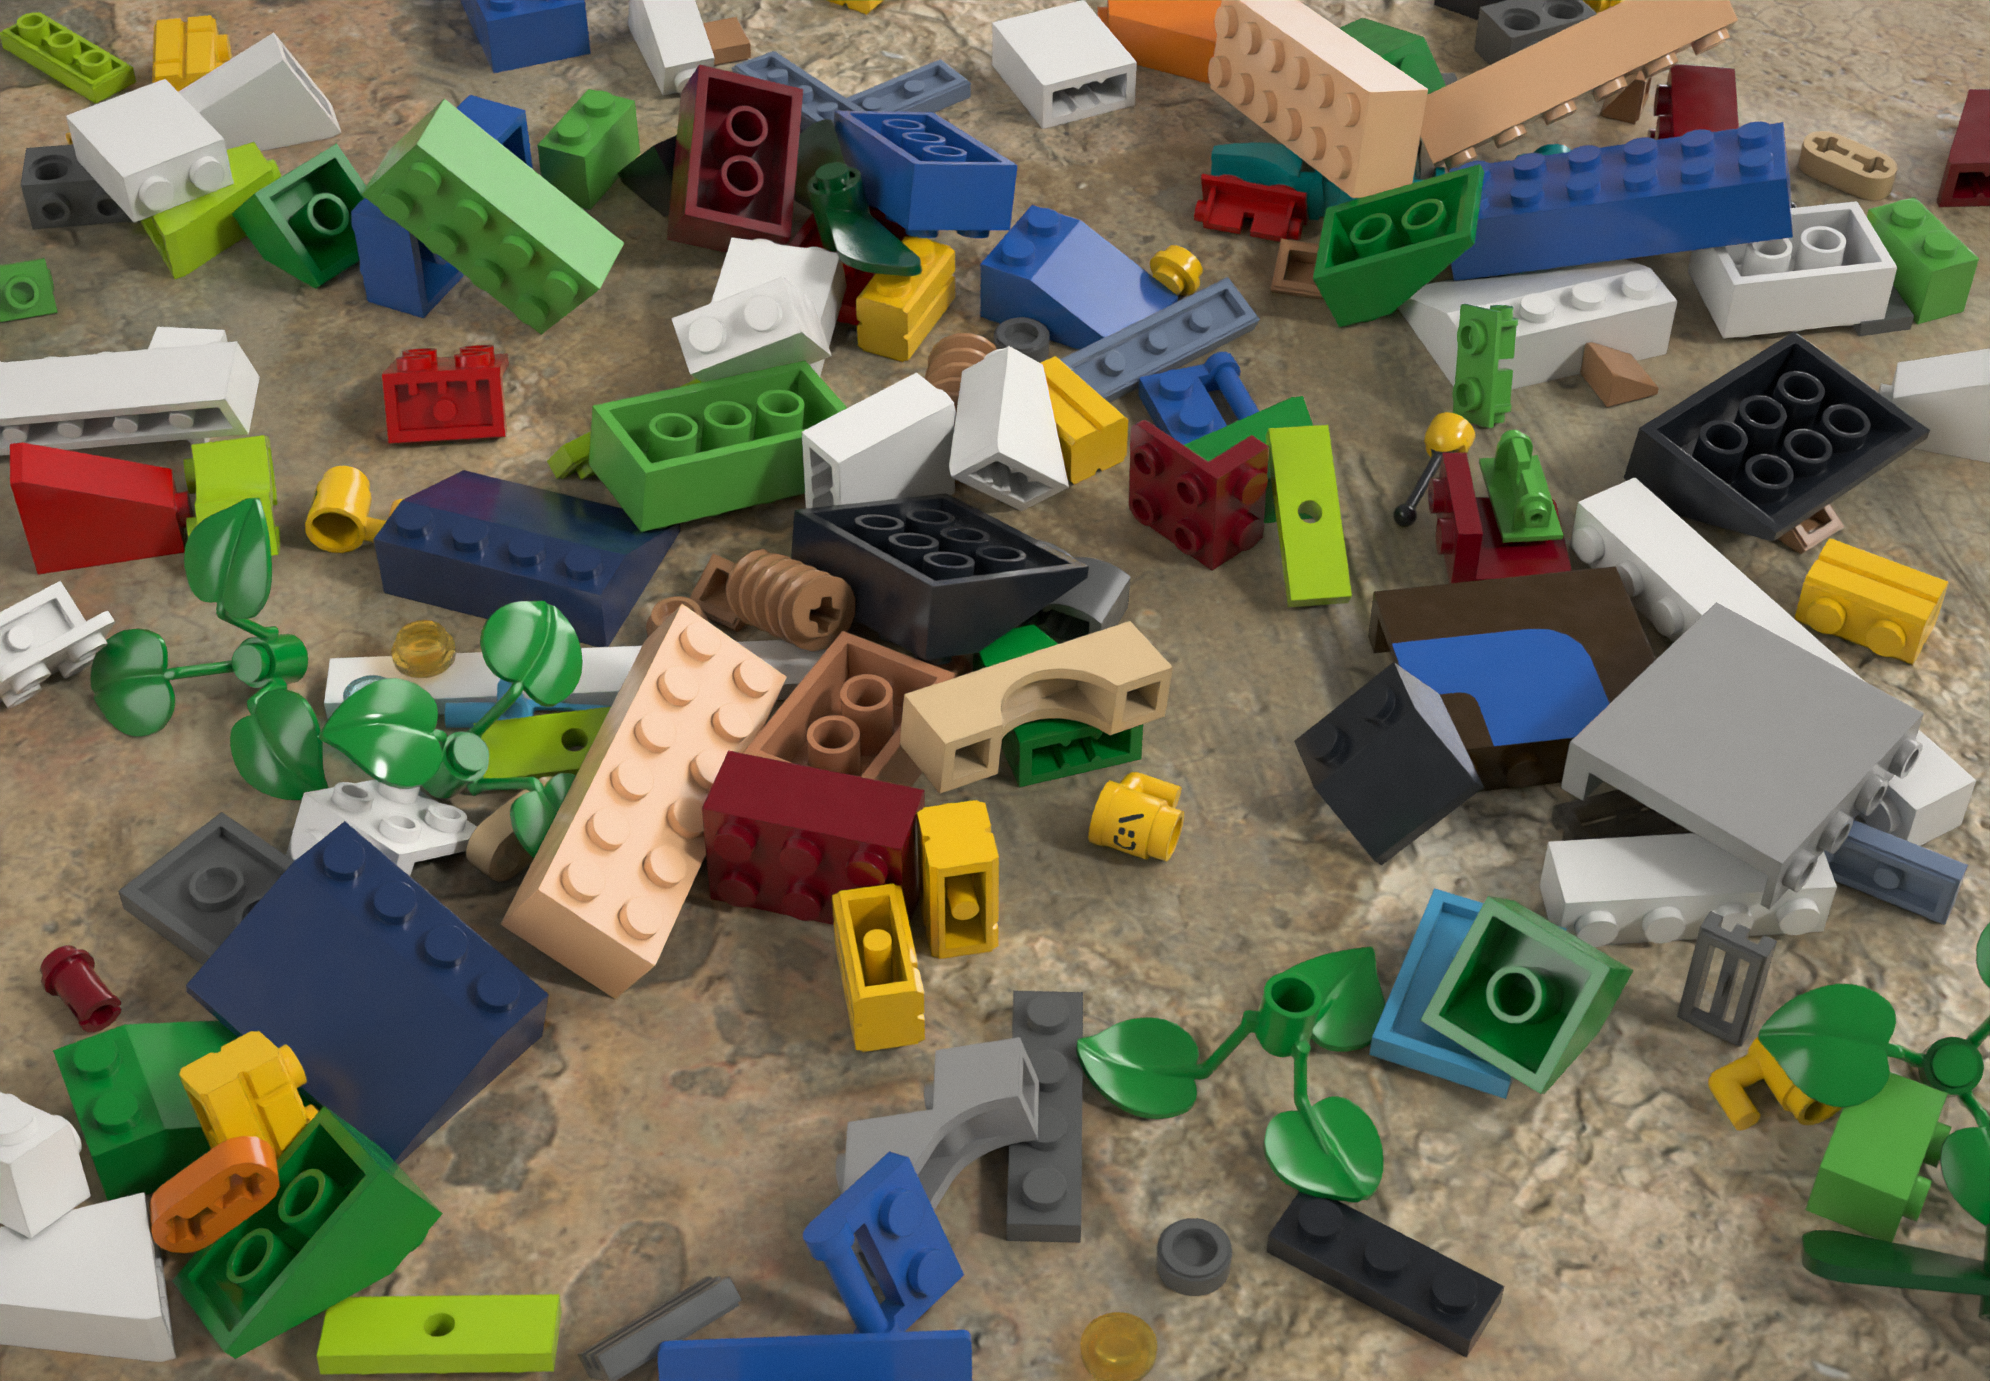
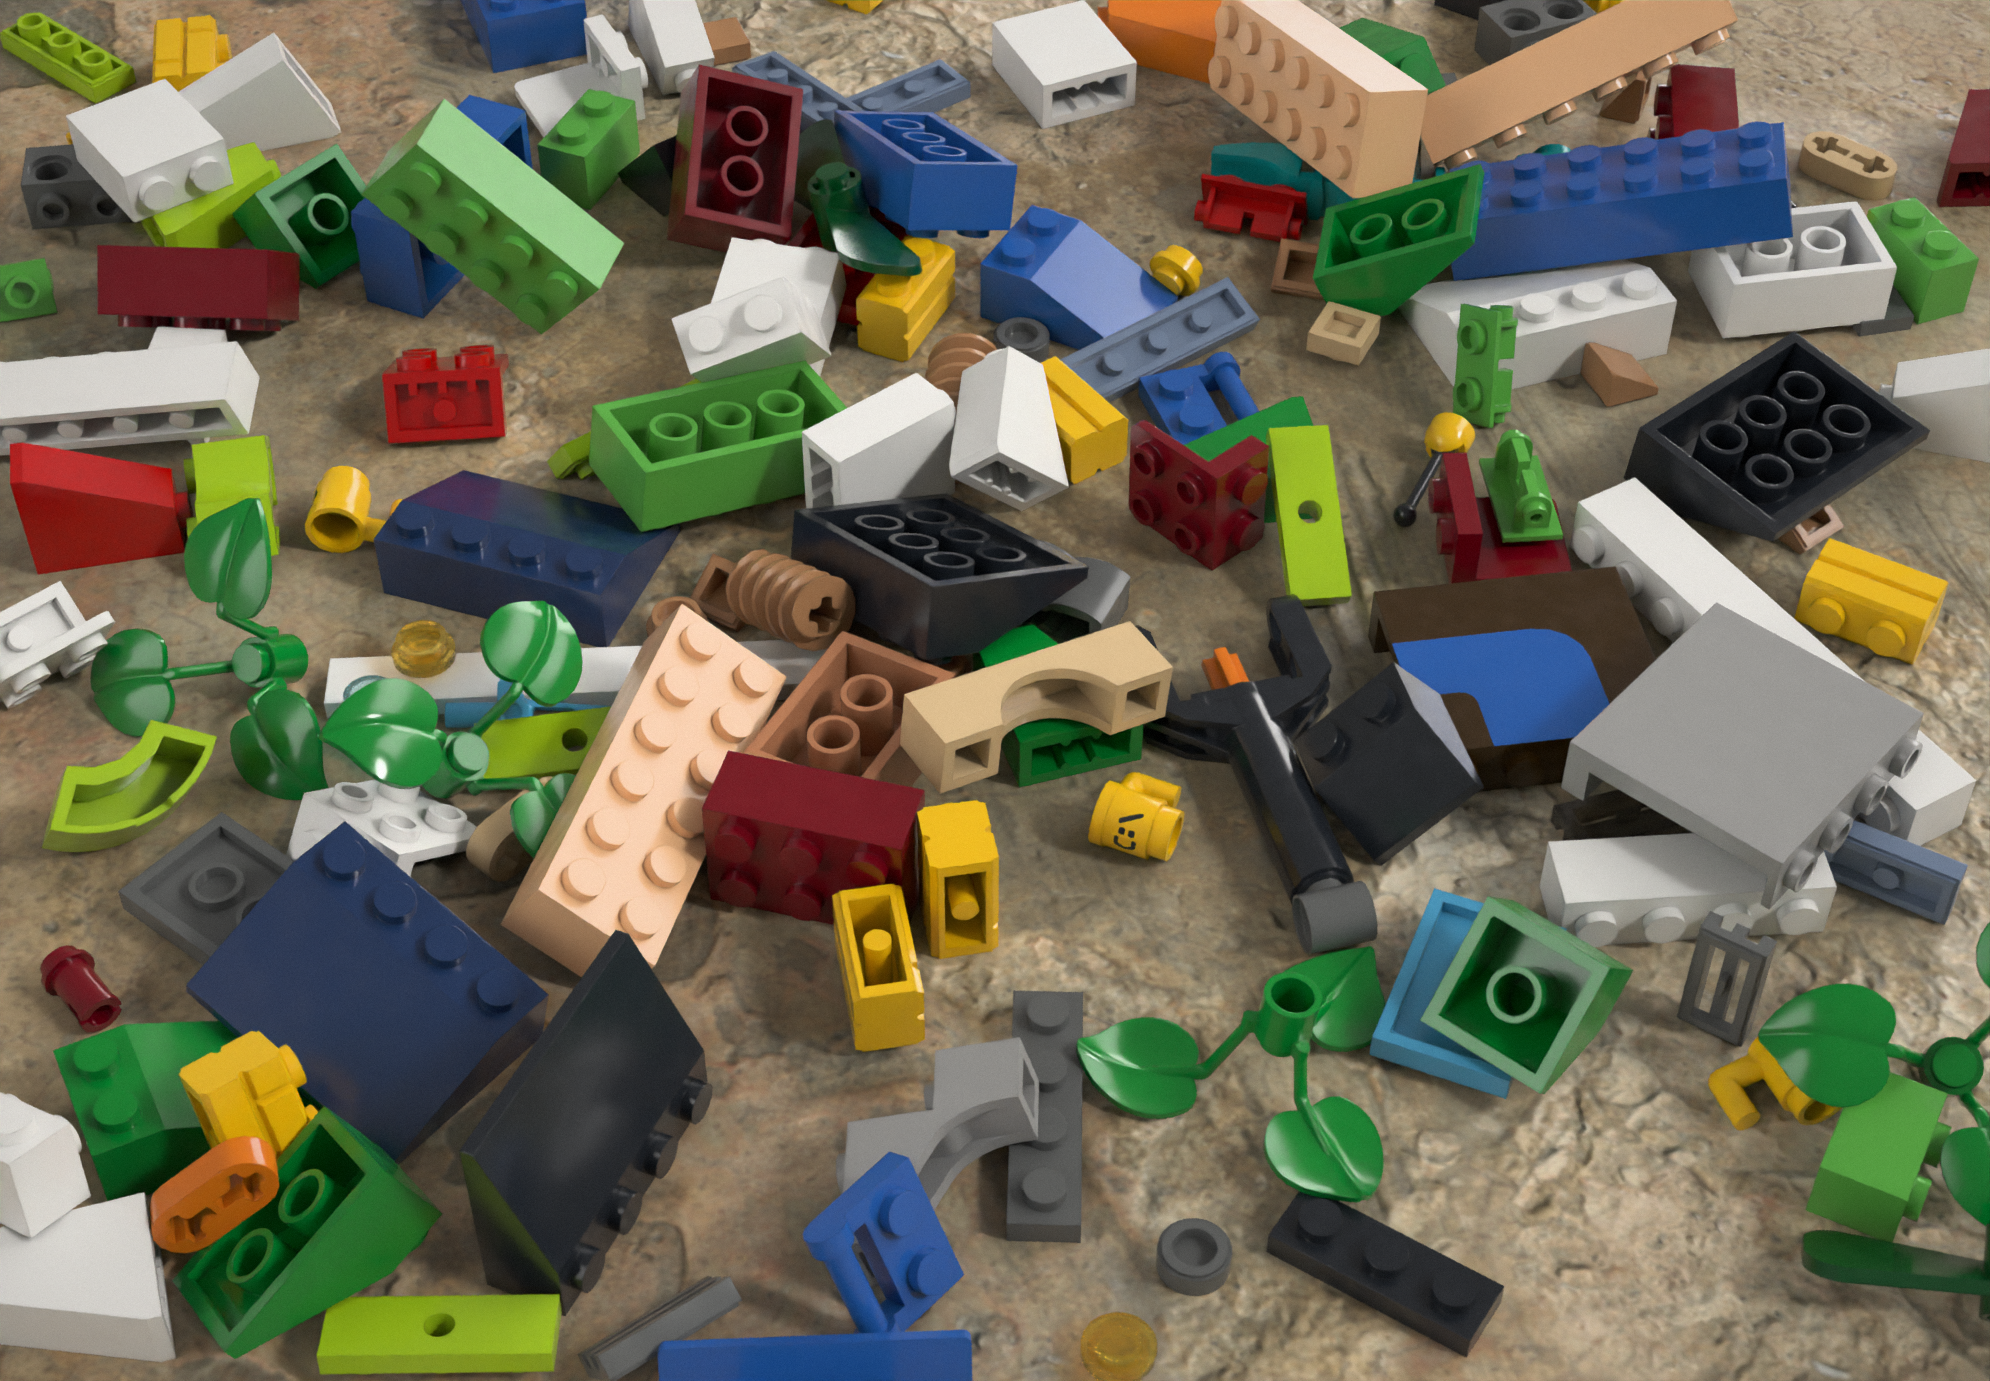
none -> lime brick [41,720,217,852]
none -> dark red brick [97,245,299,331]
none -> black slope [459,930,713,1316]
none -> white bracket [515,14,648,138]
none -> black piece [1135,594,1378,955]
none -> tan plate [1306,301,1381,366]

